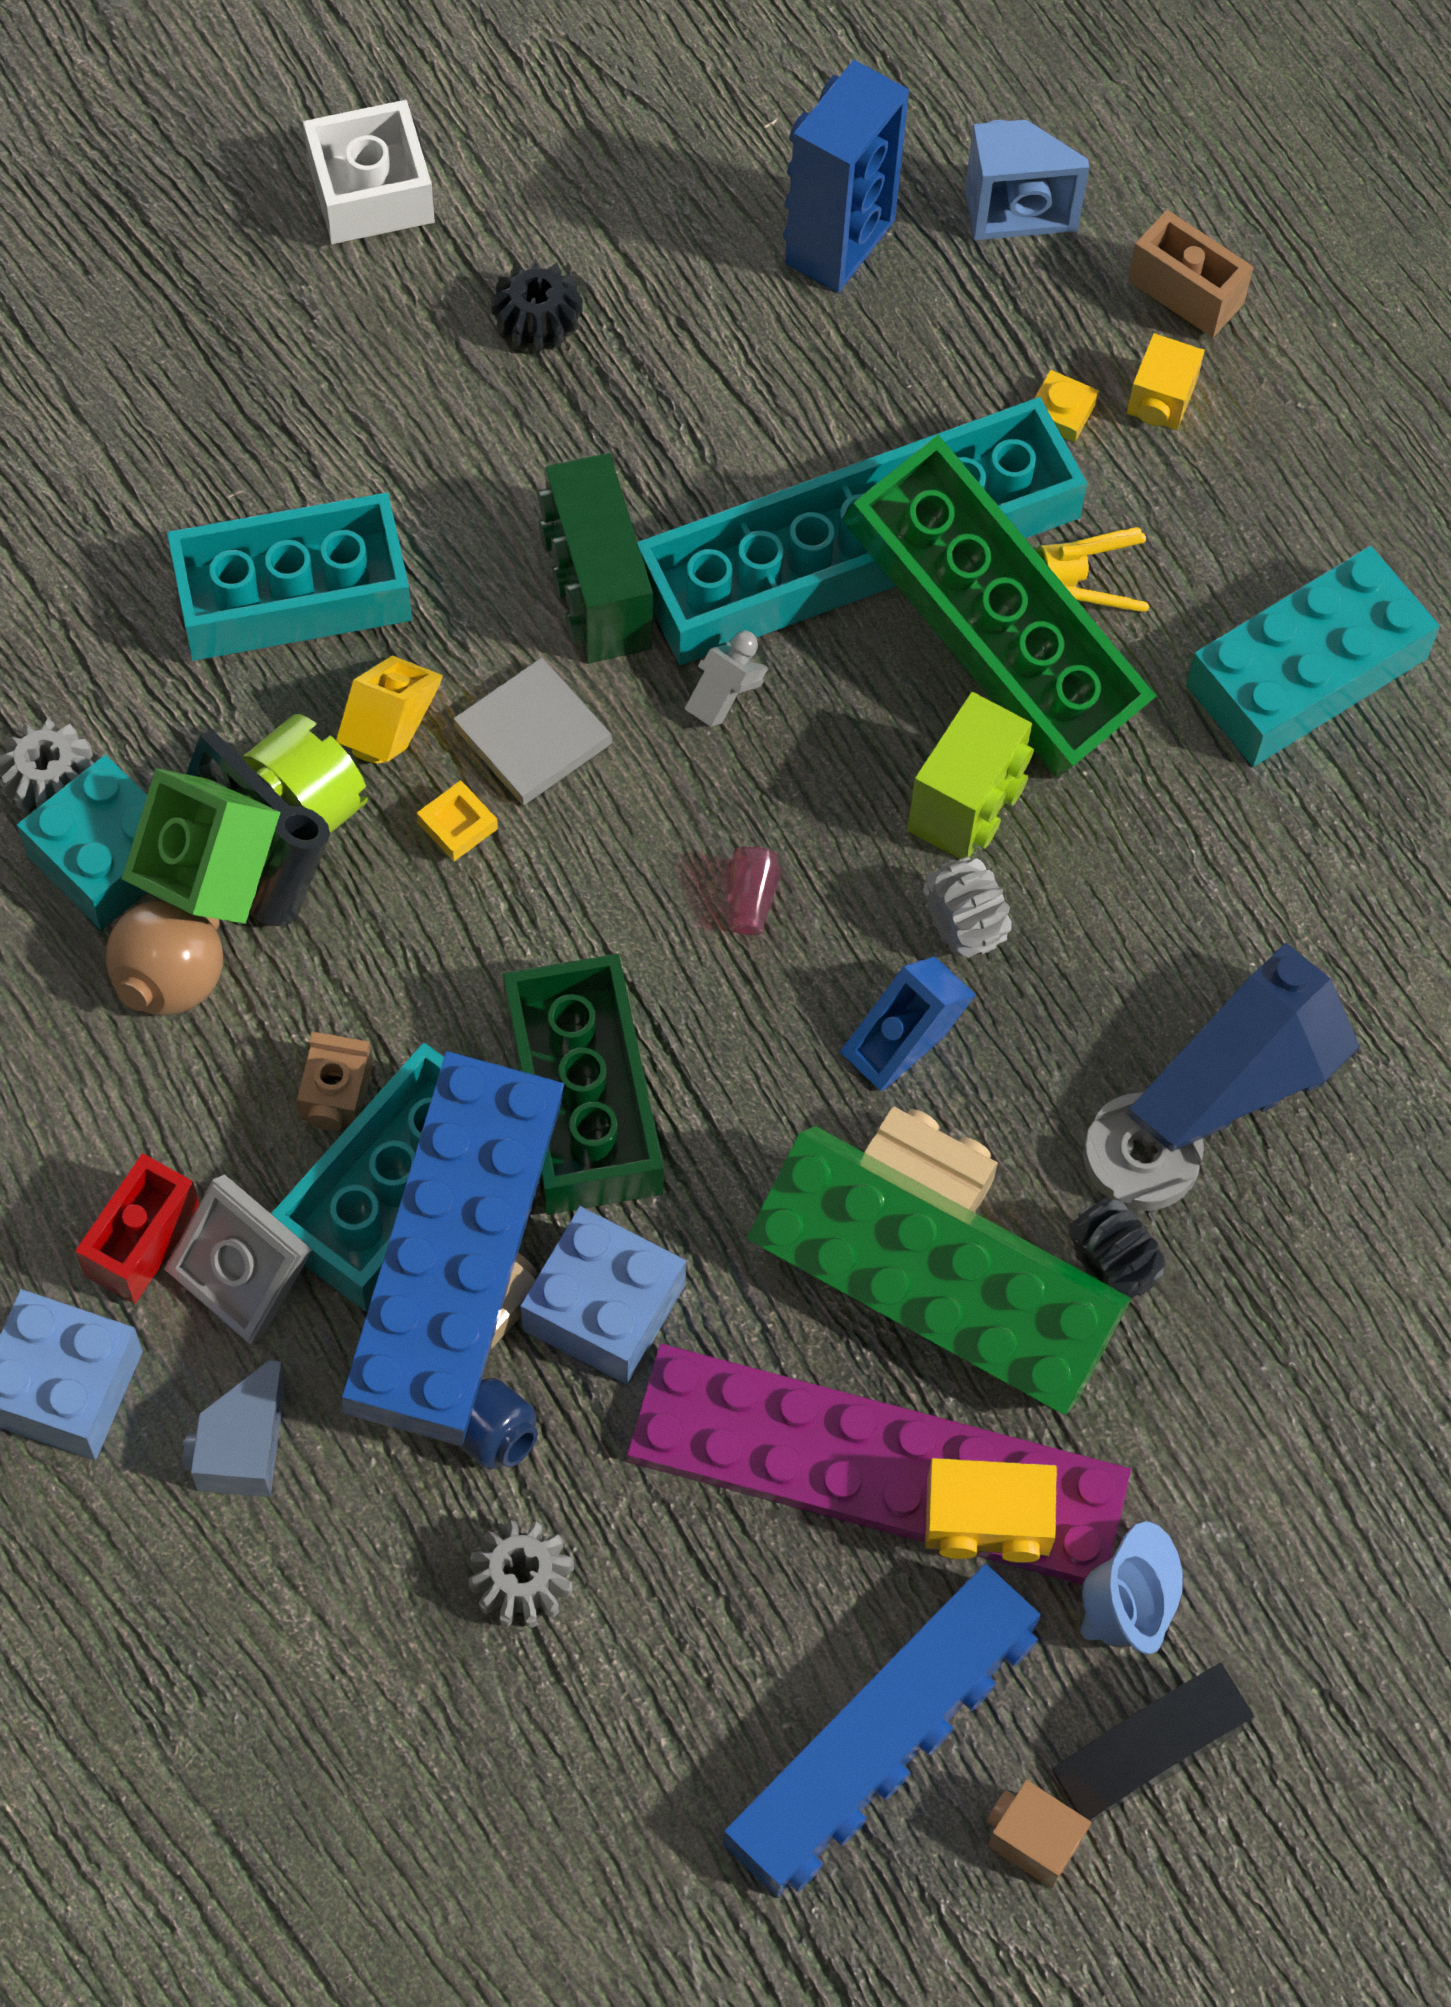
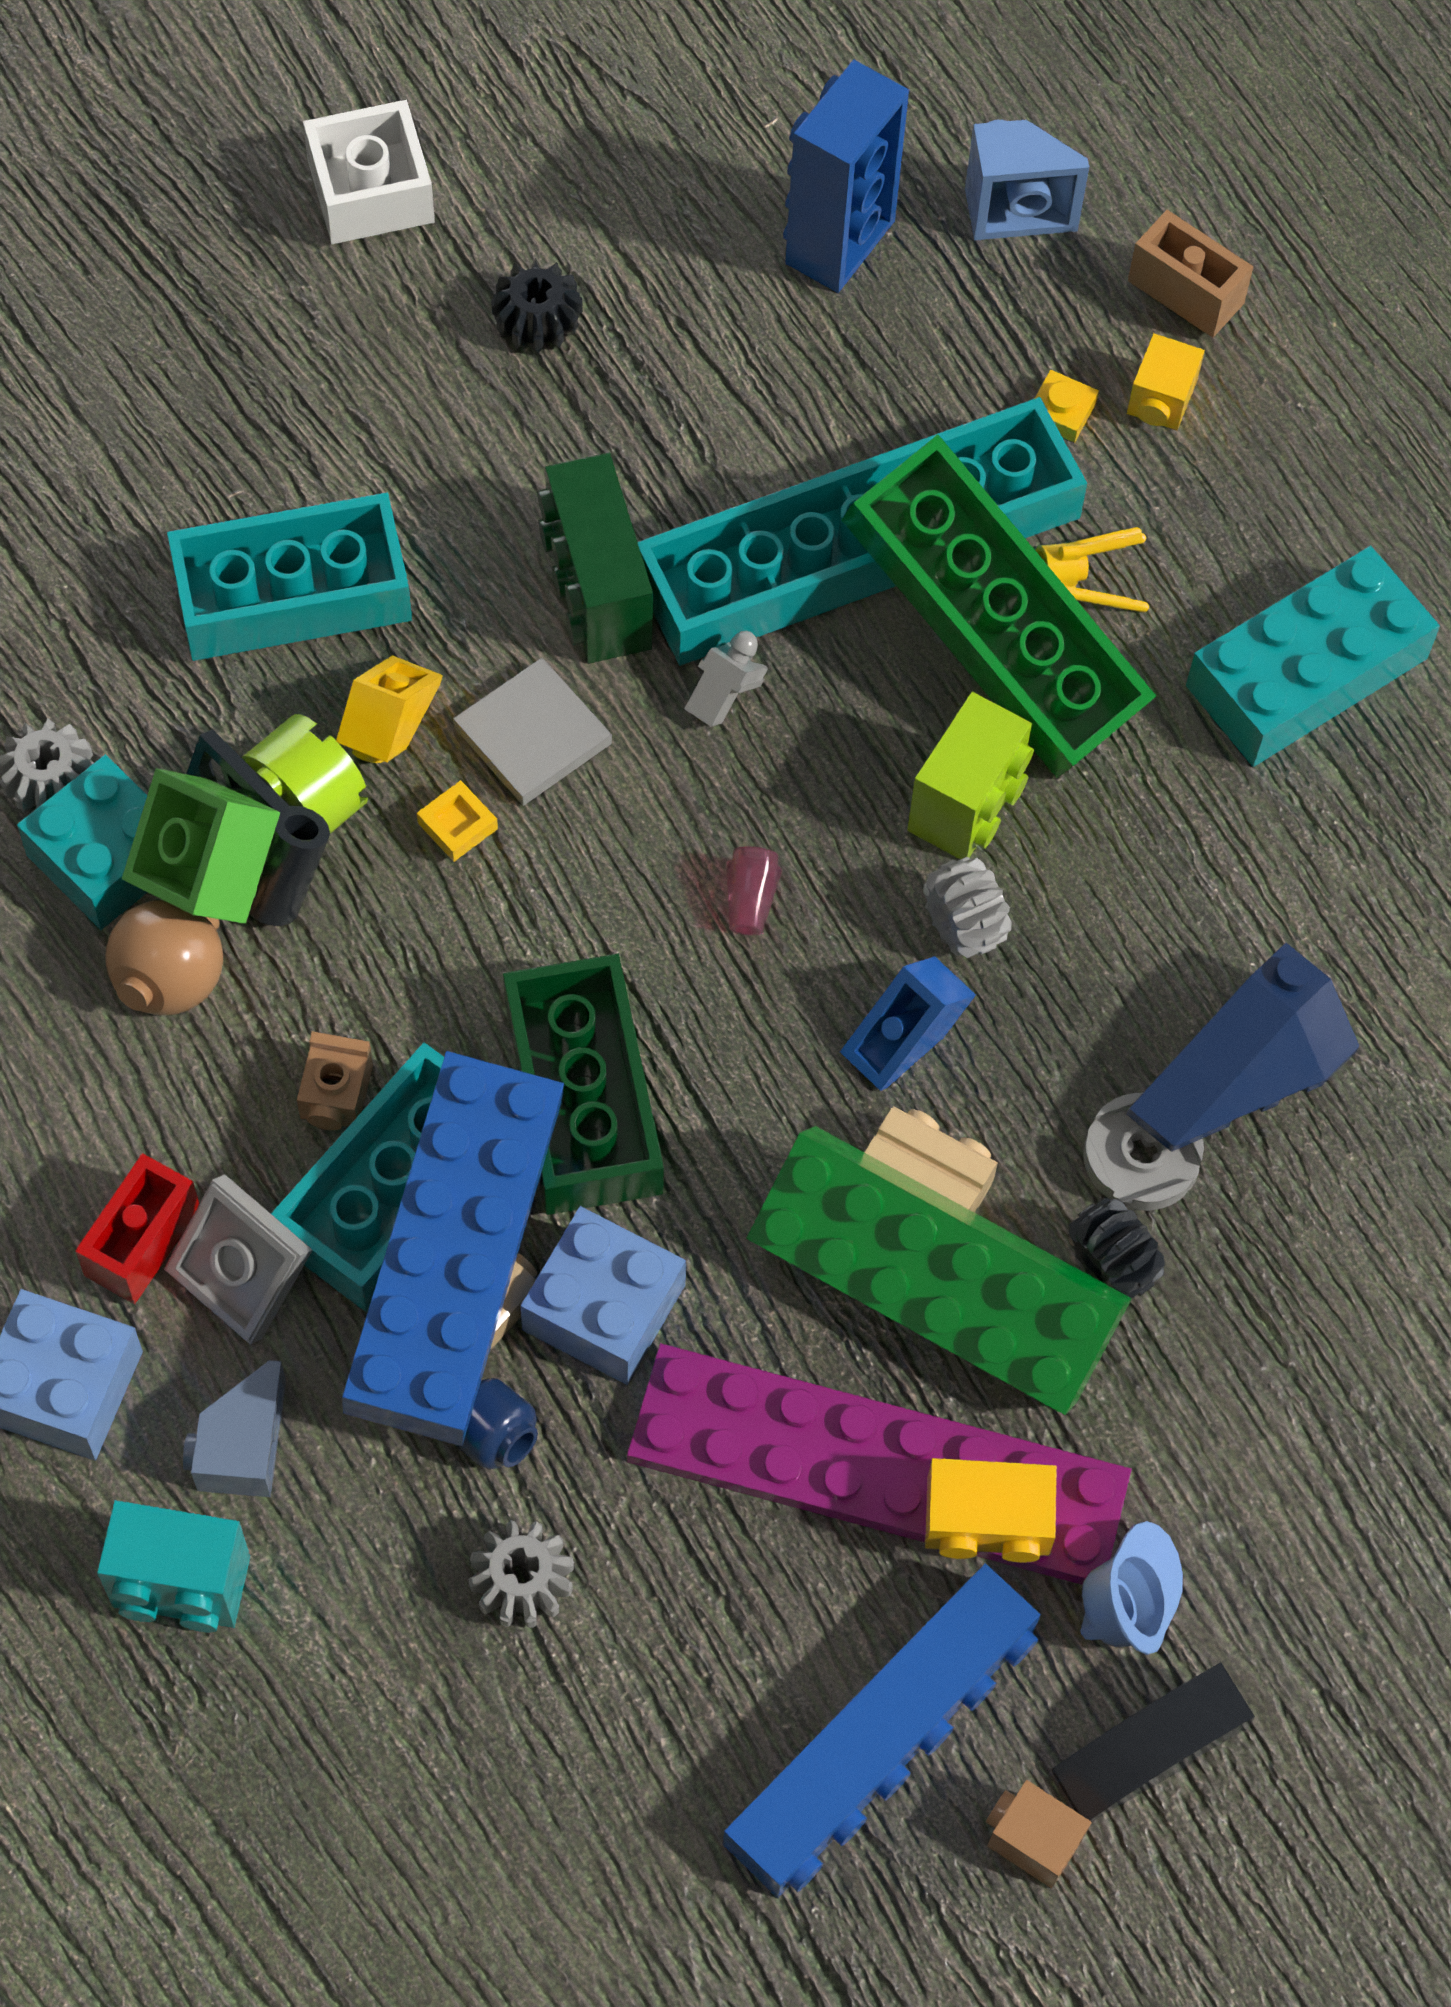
none -> teal brick [97,1500,250,1633]

